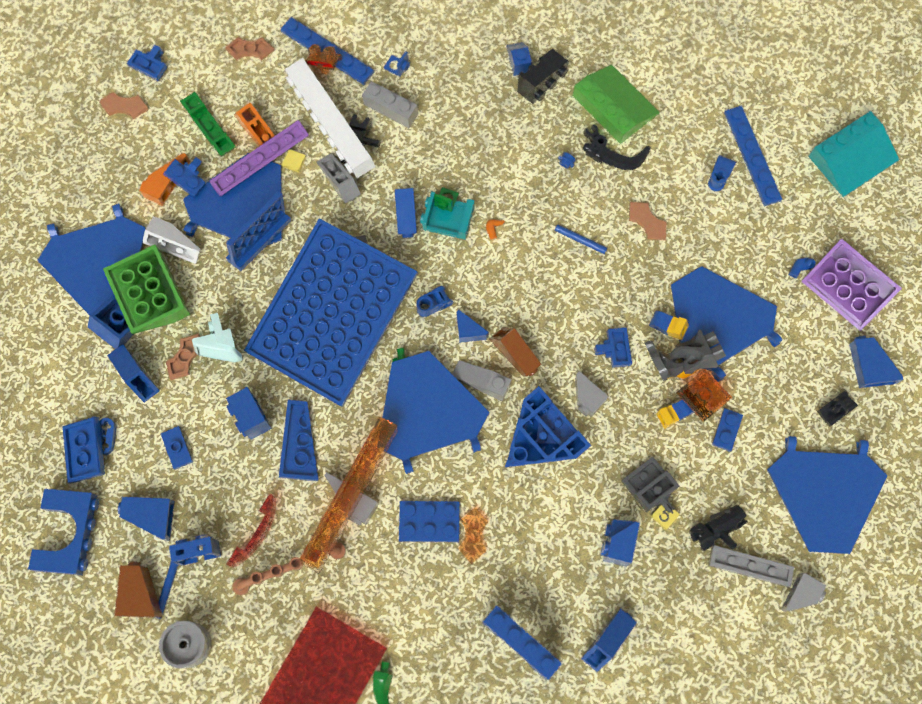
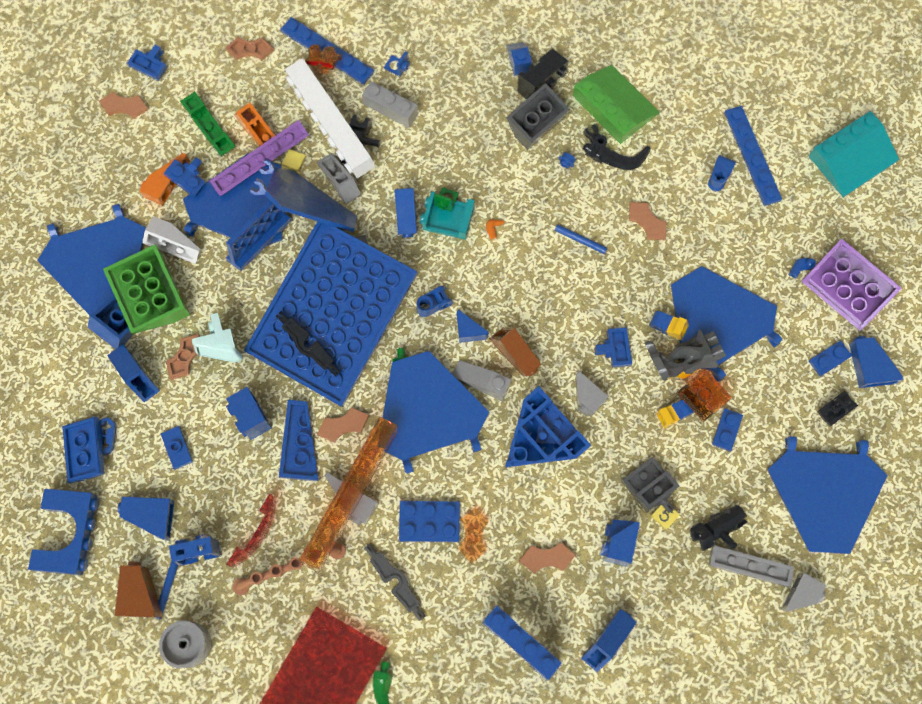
none -> blue flag [250,159,357,232]
none -> black piece [276,311,341,377]
none -> nougat tile [317,407,369,443]
none -> dark grey piece [364,543,426,622]
none -> dark grey slope [506,83,570,151]
none -> nougat tile [519,542,576,574]
none -> blue plate [808,340,852,377]

